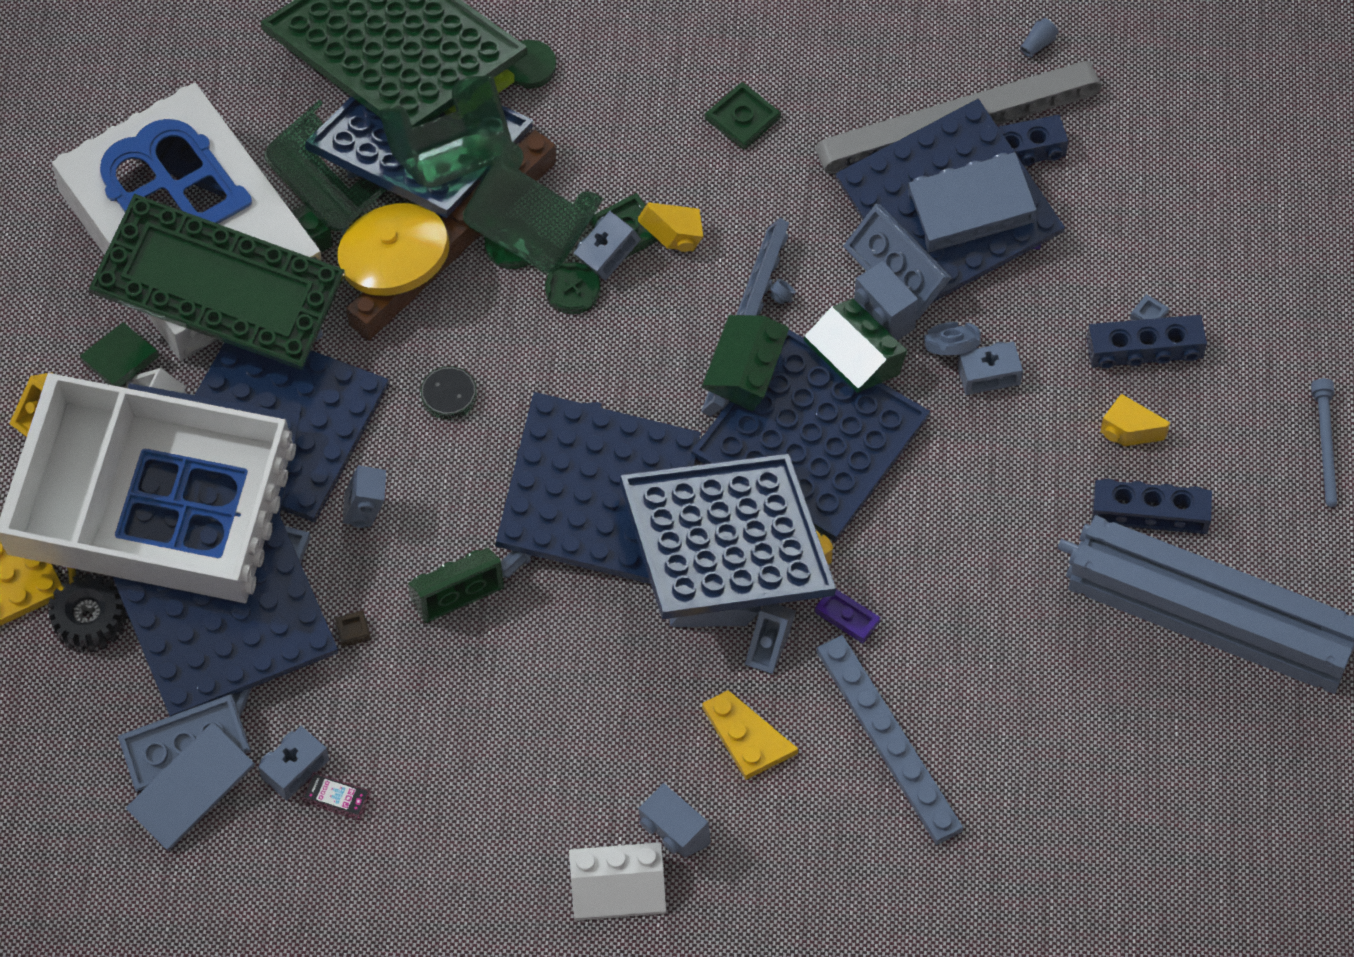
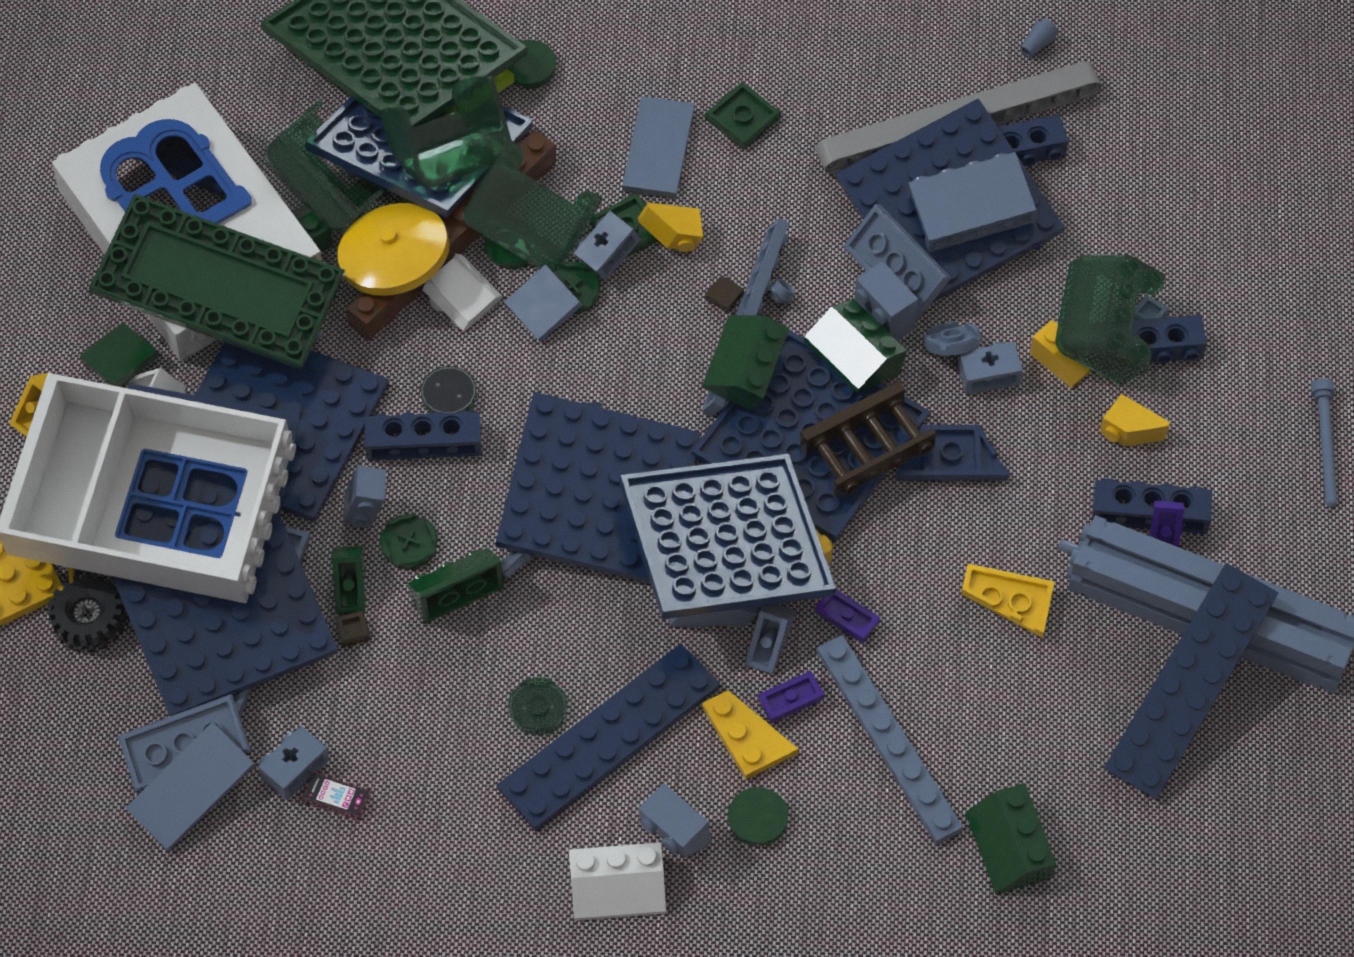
none -> dark green slope [332,546,366,614]
none -> dark blue brick [365,410,482,461]
none -> dark green tile [380,514,438,570]
none -> white slope [422,254,503,332]
none -> dark blue plate [497,644,720,832]
none -> sand blue tile [504,264,582,343]
none -> clear green tile [508,677,568,736]
none -> sand blue tile [622,96,695,199]
none -> dark brown tile [705,275,744,313]
none -> dark green tile [728,787,788,847]
none -> dark purple plate [757,671,824,724]
none -> dark brown fence [800,381,936,498]
none -> dark blue wing [897,425,1009,481]
none -> yellow wing [962,564,1055,638]
none -> dark green slope [965,783,1056,895]
none -> yellow slope [1030,320,1091,389]
none -> clear green windscreen [1055,255,1165,385]
none -> dark blue plate [1104,563,1279,800]
none -> dark purple plate [1150,501,1184,547]

